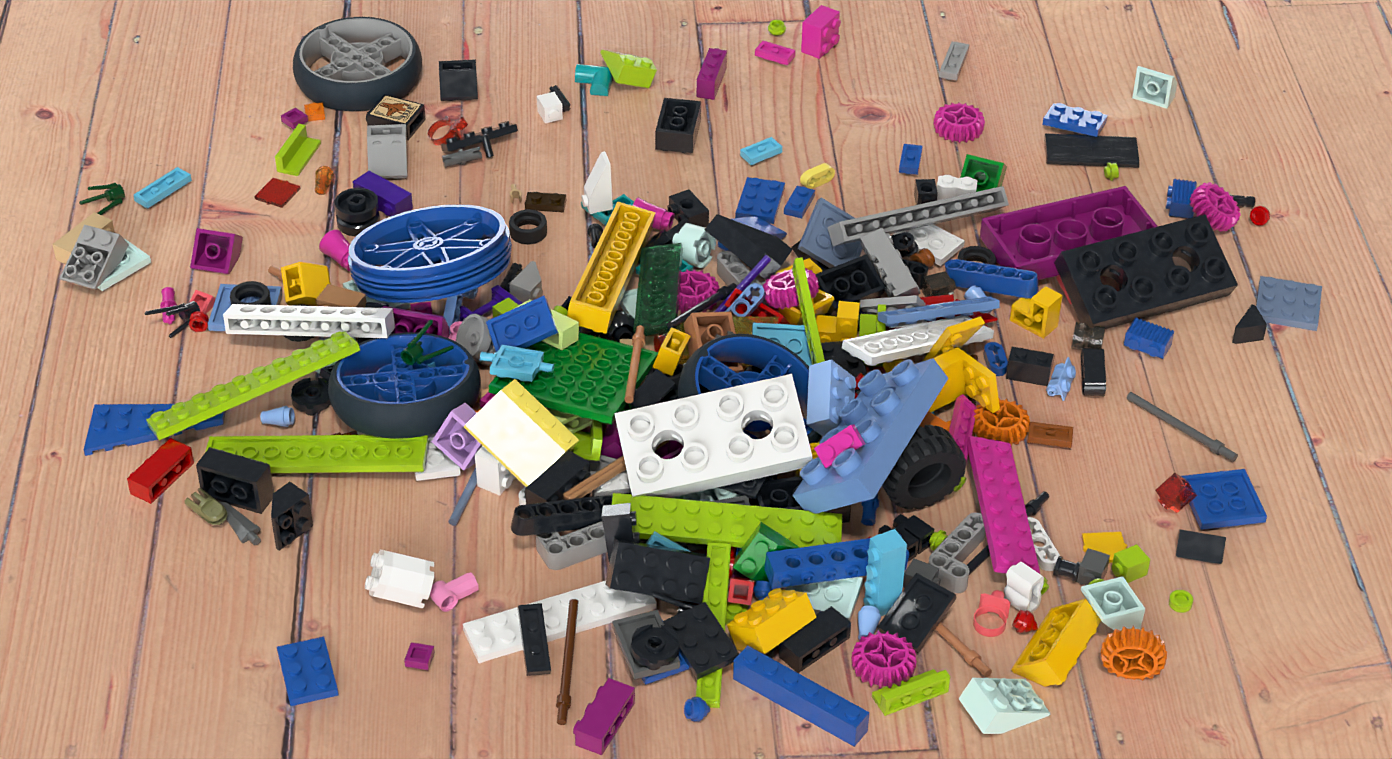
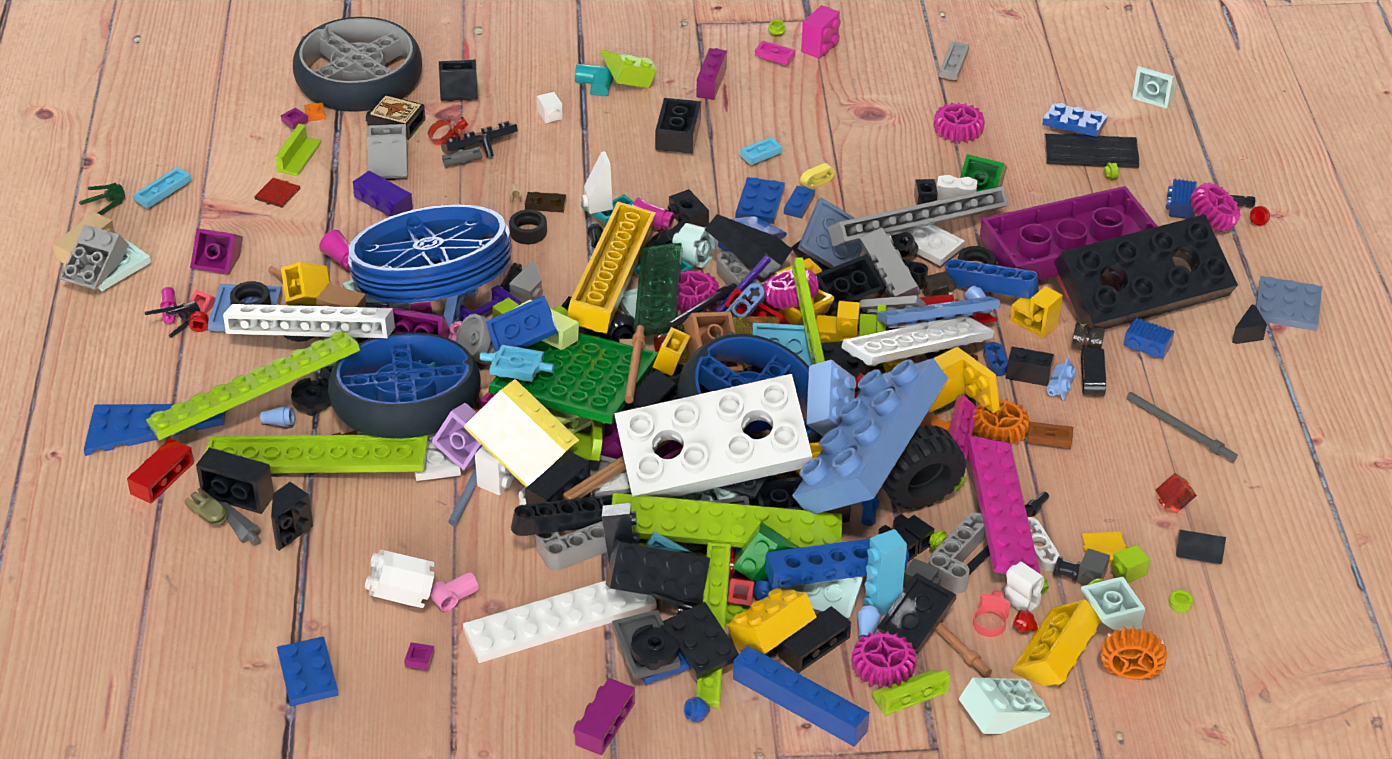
clear orange cone [315,166,334,195] -> none
black wheel [334,188,380,237] -> none
dark green plant [401,320,454,365] -> none
black plate [517,603,551,676] -> none
black axle [549,85,571,112] -> none
reddish brown bar [556,599,579,725] -> none
dark pink plate [814,424,865,468] -> none
blue plate [899,144,923,175] -> none
dark orange wheel [909,248,935,268] -> none
yellow wing [922,317,985,362] -> none
blue plate [1180,469,1267,530] -> none

